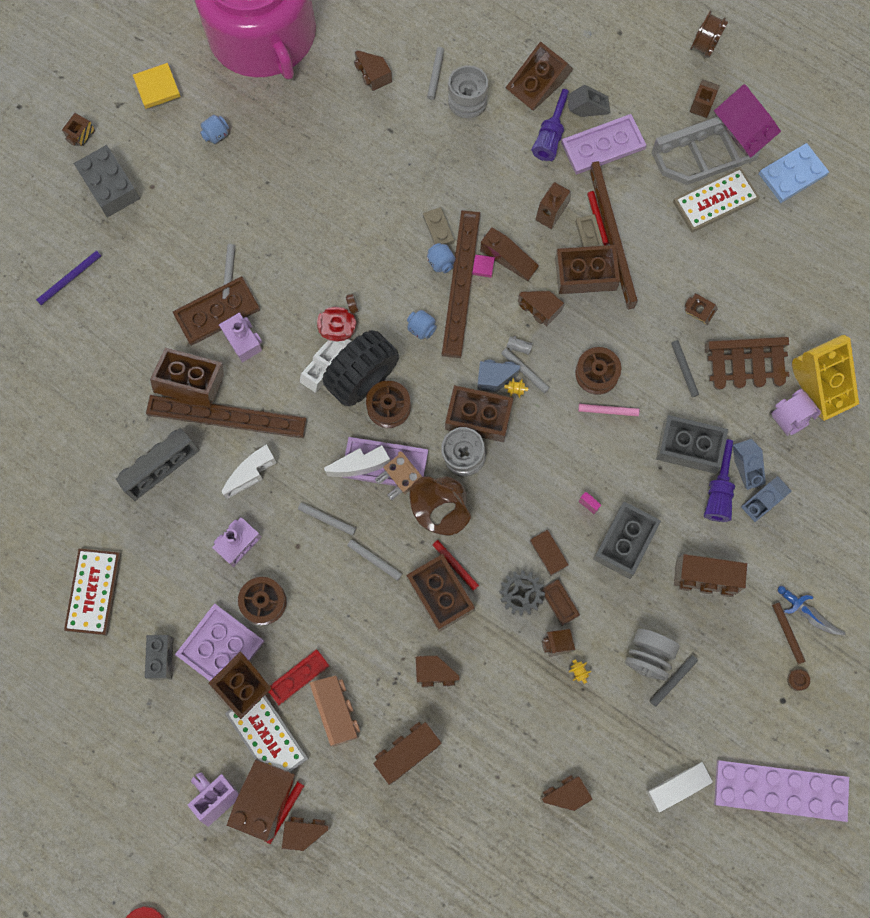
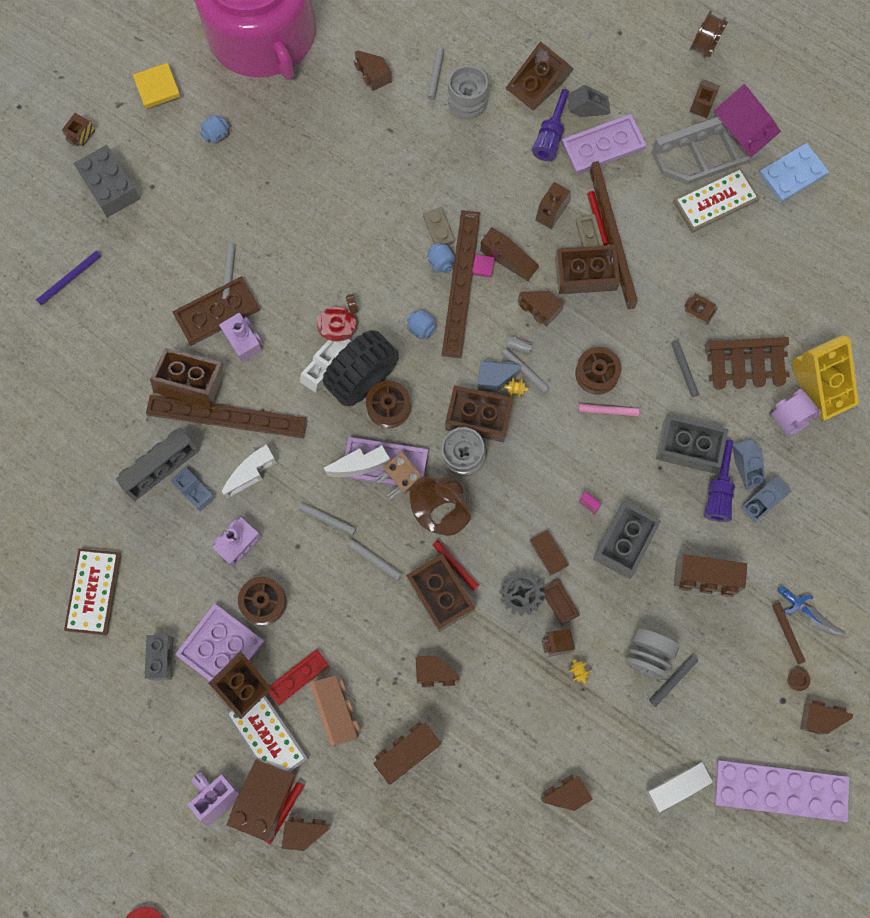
none -> sand blue slope [170,467,215,512]
none -> reddish brown slope [800,700,853,735]

